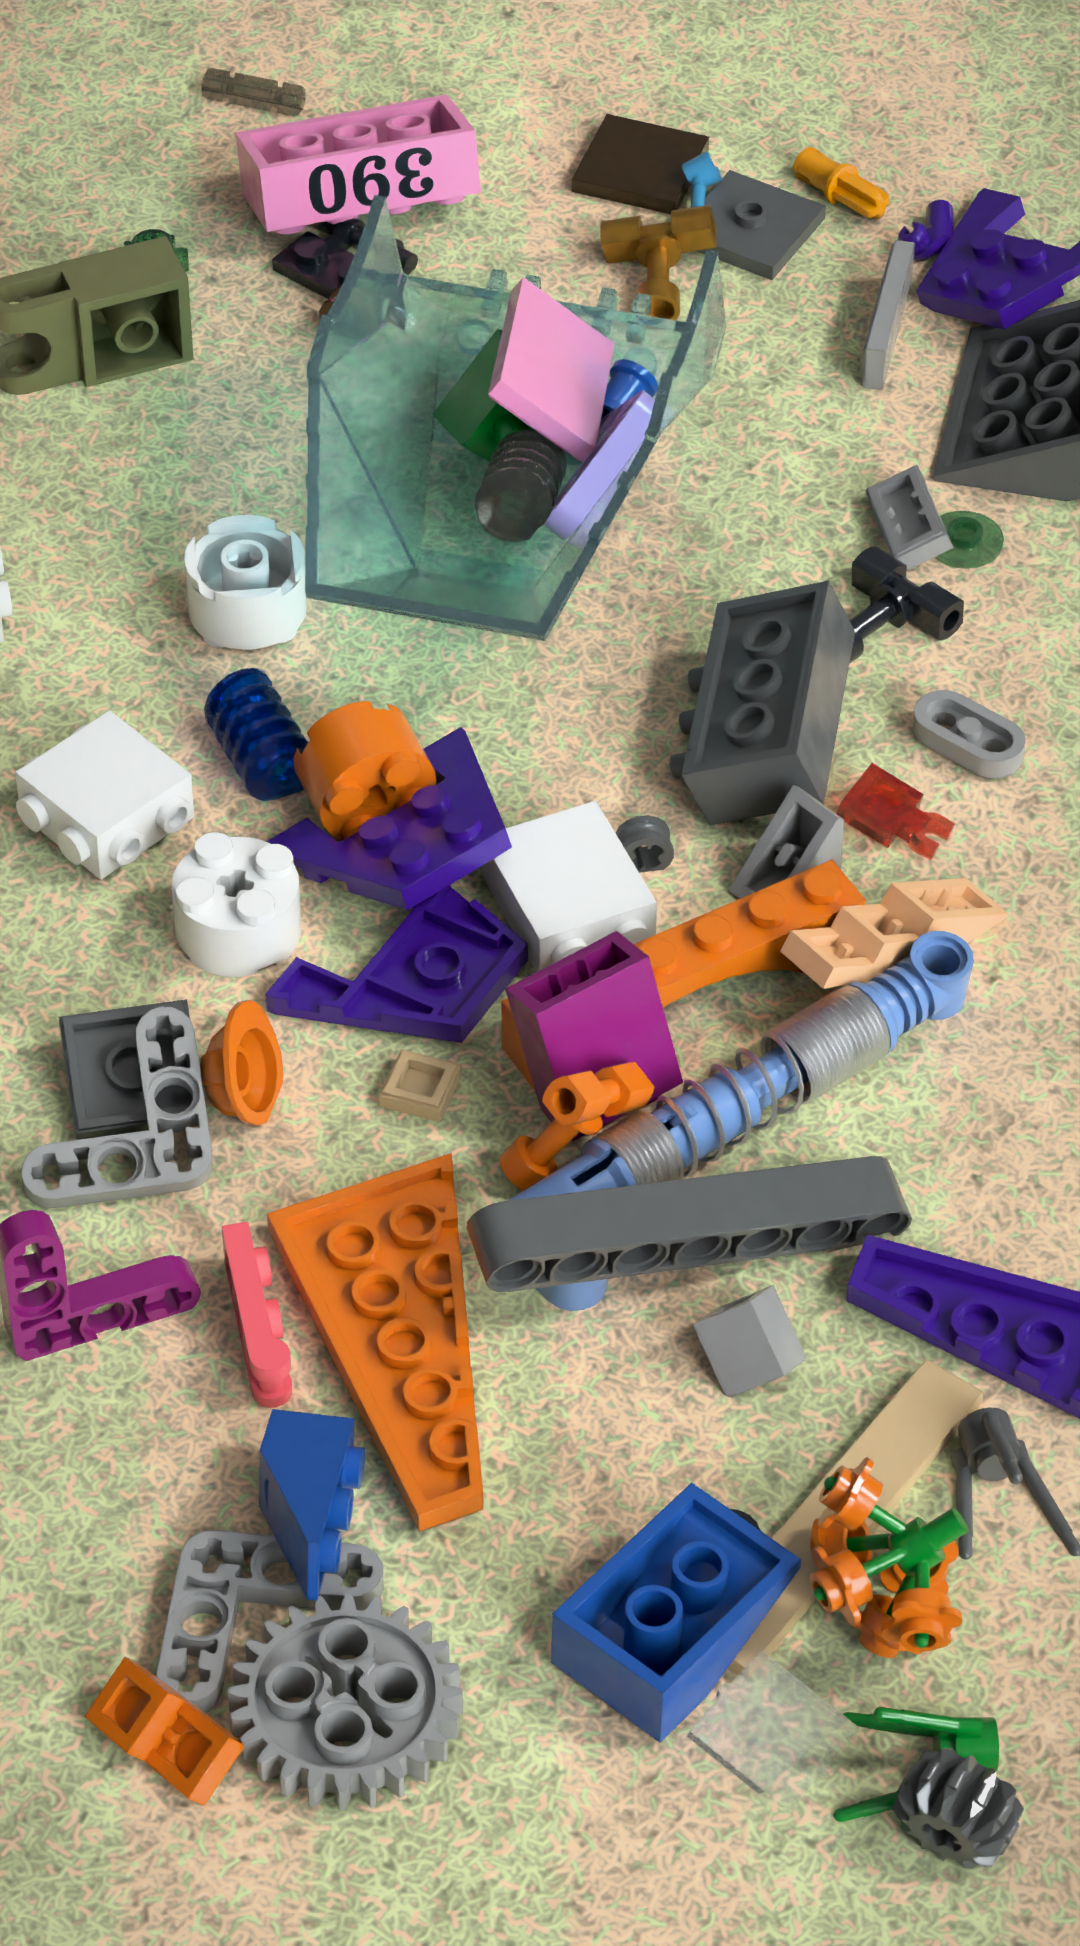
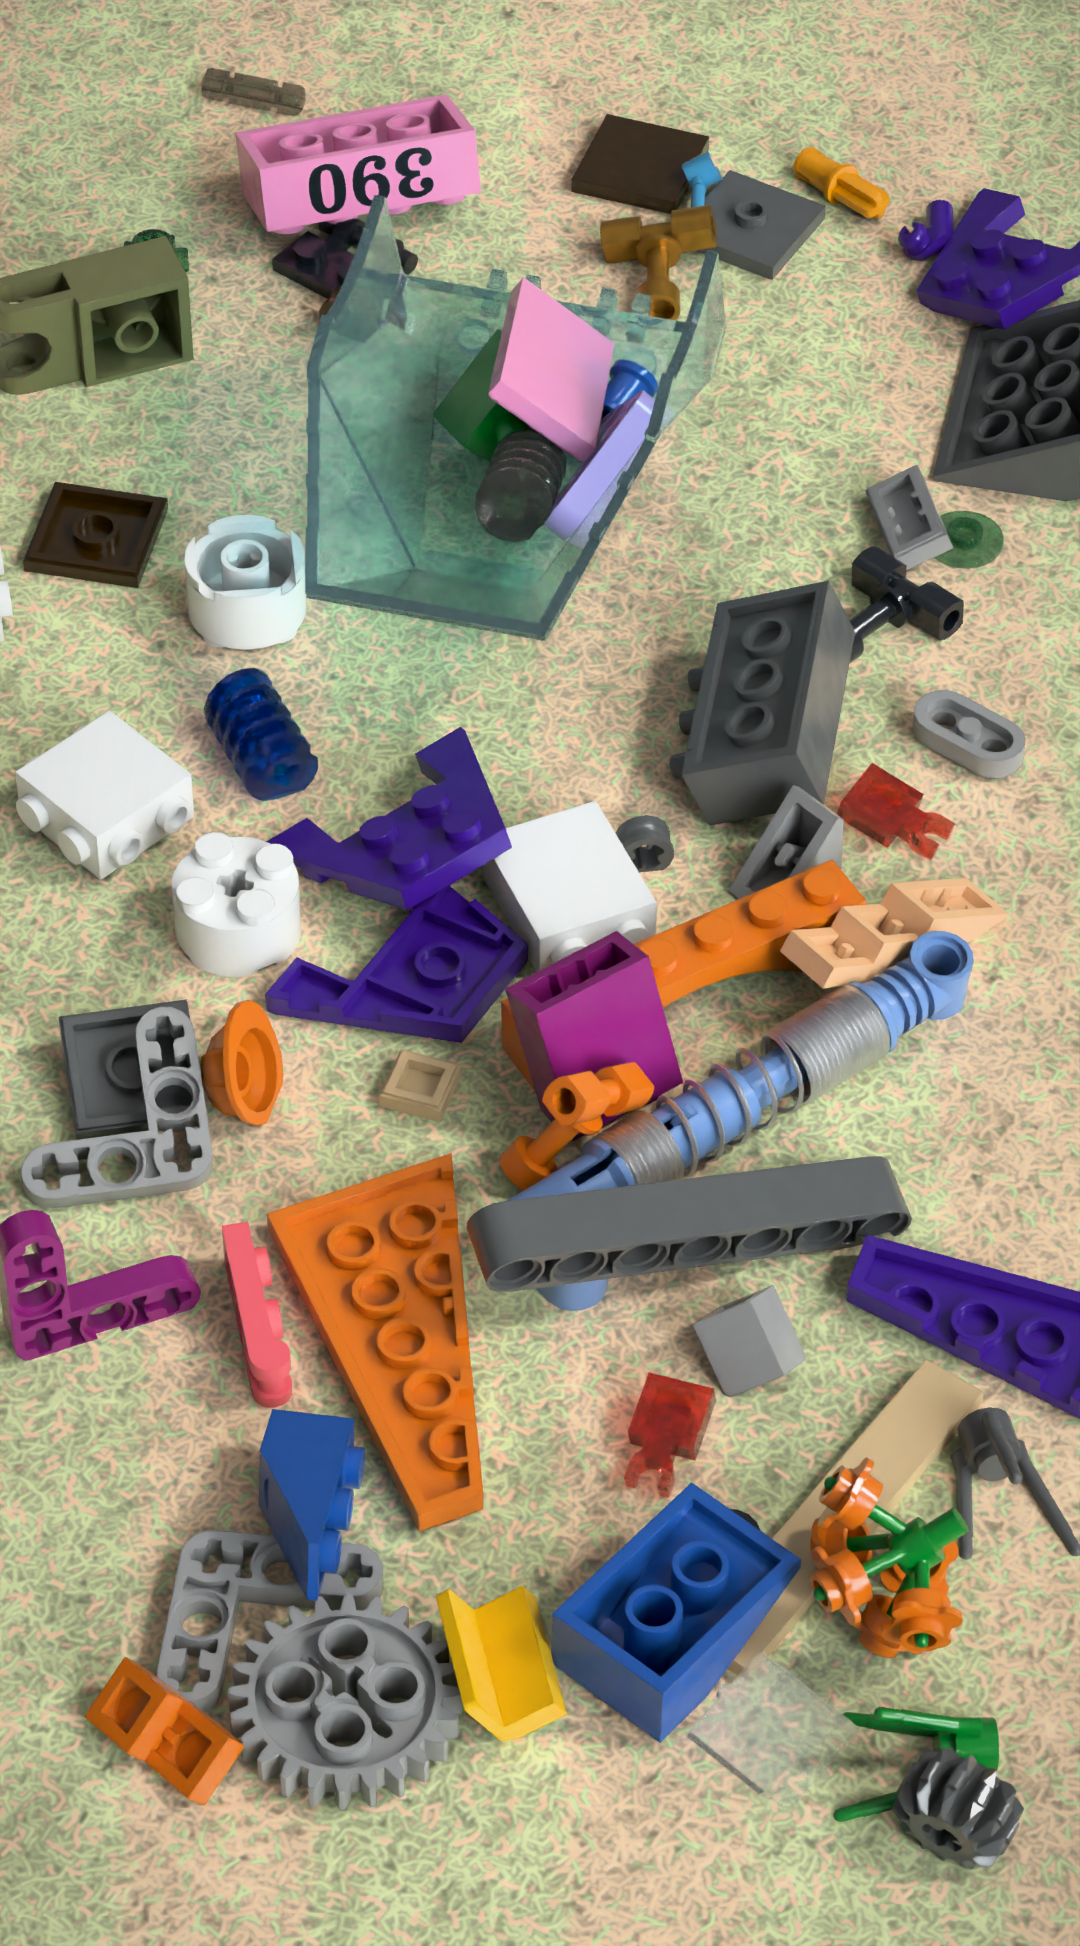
orange brick [293,701,436,840] -> none
light grey tile [861,240,915,390] -> none
none -> dark brown tile [23,482,168,588]
none -> yellow panel [436,1585,567,1742]
none -> clear red plate [624,1372,716,1498]

